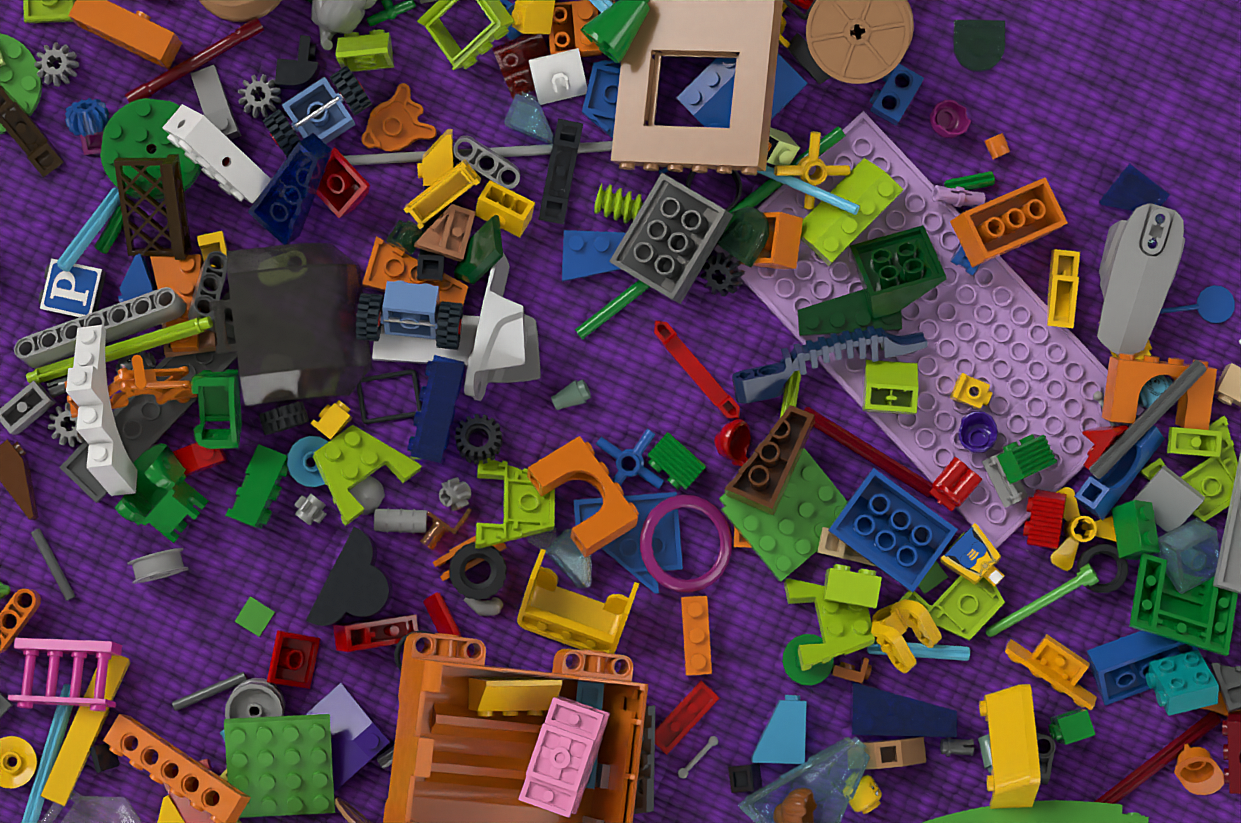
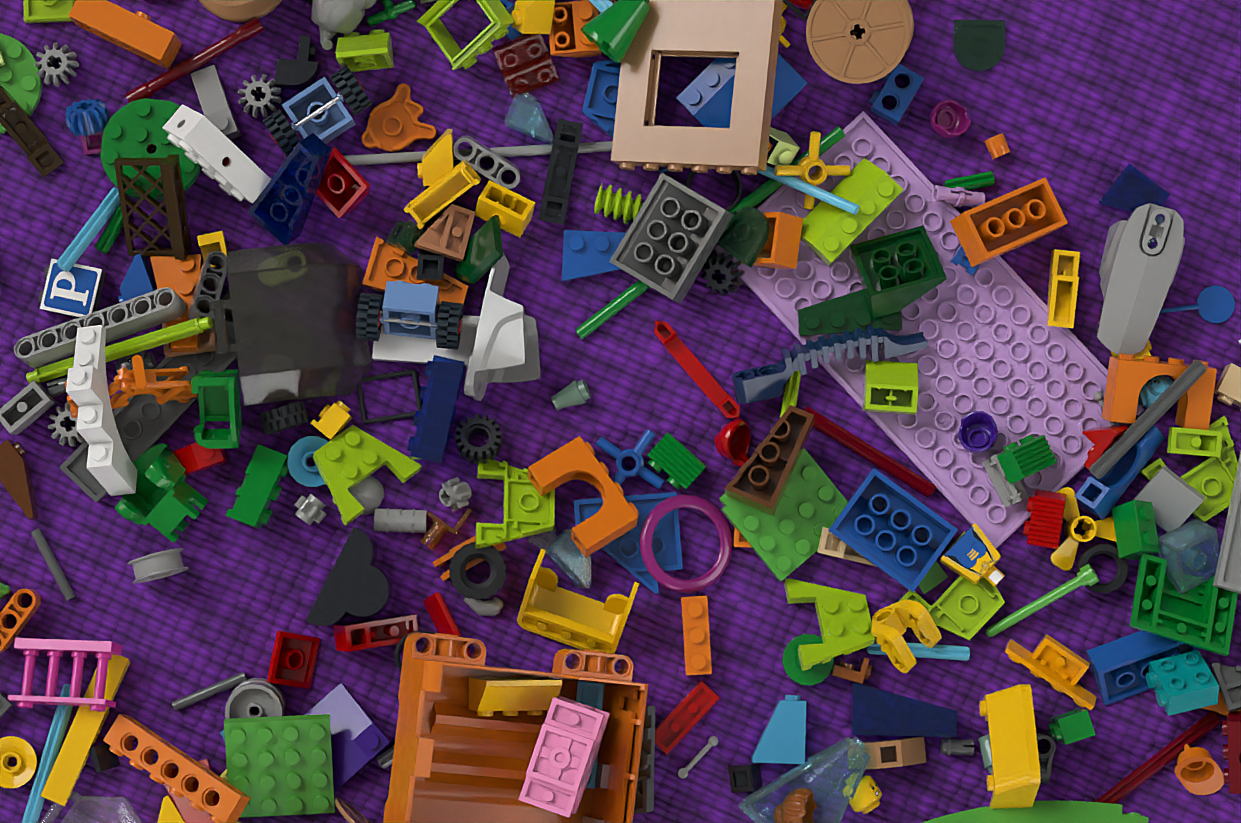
bright green sticker [235,597,275,637] -> none
white piece [529,48,587,105] -> none
black tyre [787,33,831,85] -> none
lime slope [823,564,882,609] -> none
red piece [929,457,982,512] -> none
yellow brick [950,373,992,410] -> none

